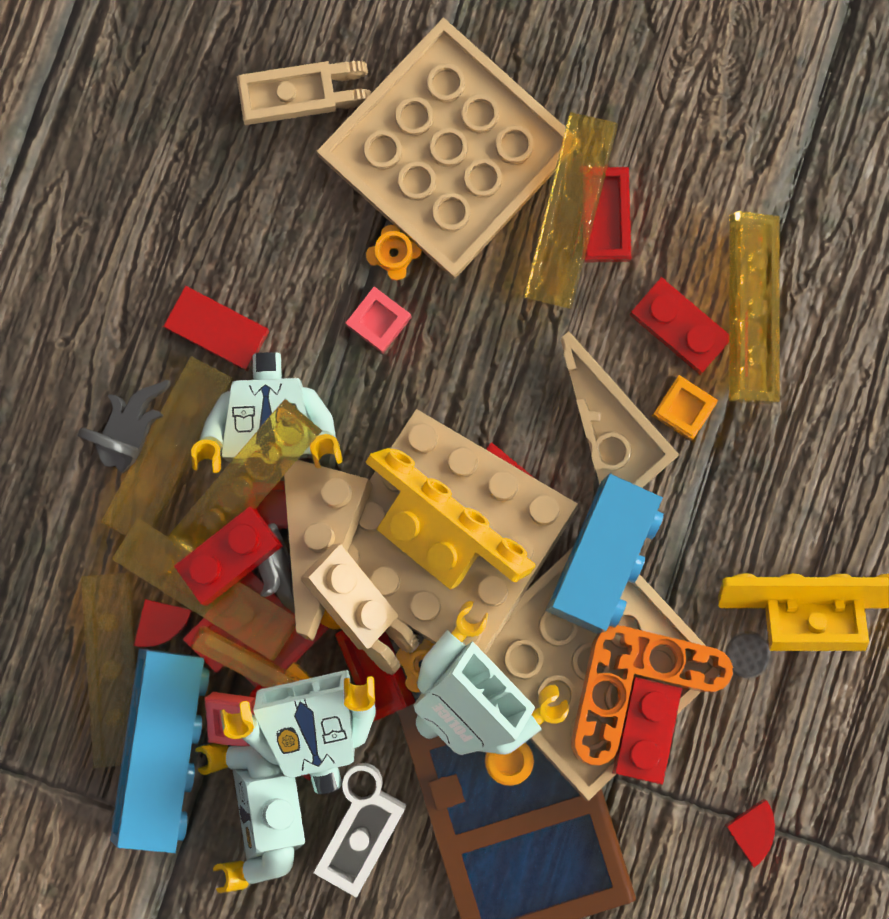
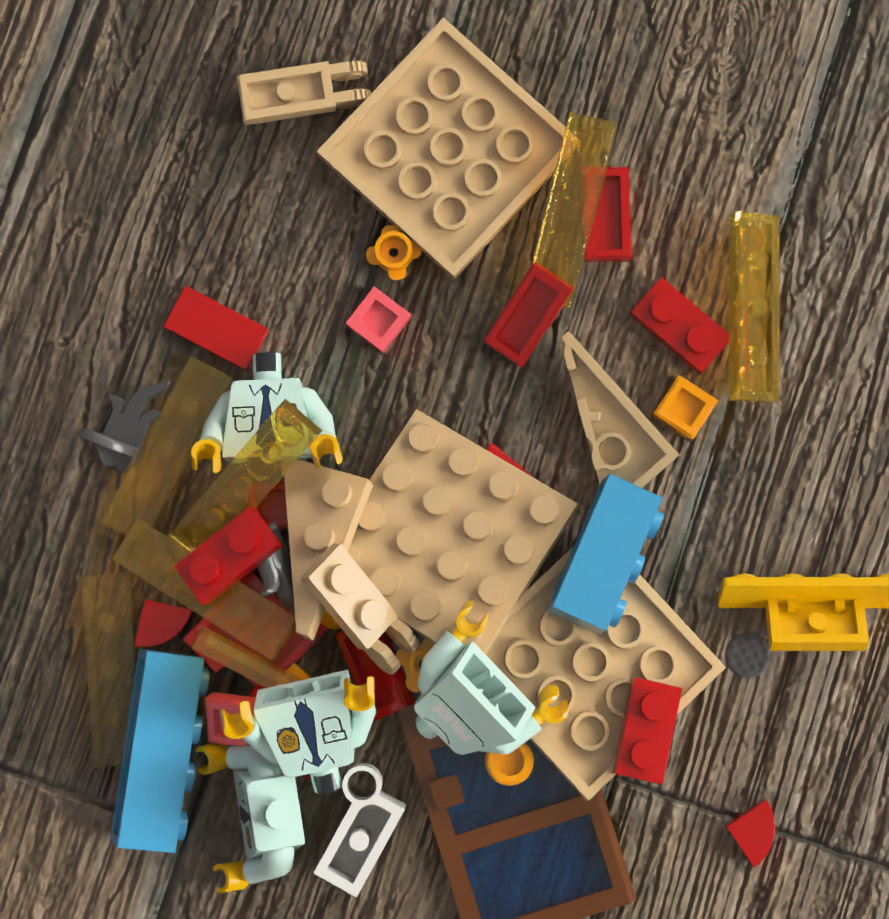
yellow bracket [366,448,536,590] -> none
orange beam [571,625,733,765] -> none
none -> red tile [483,262,575,368]

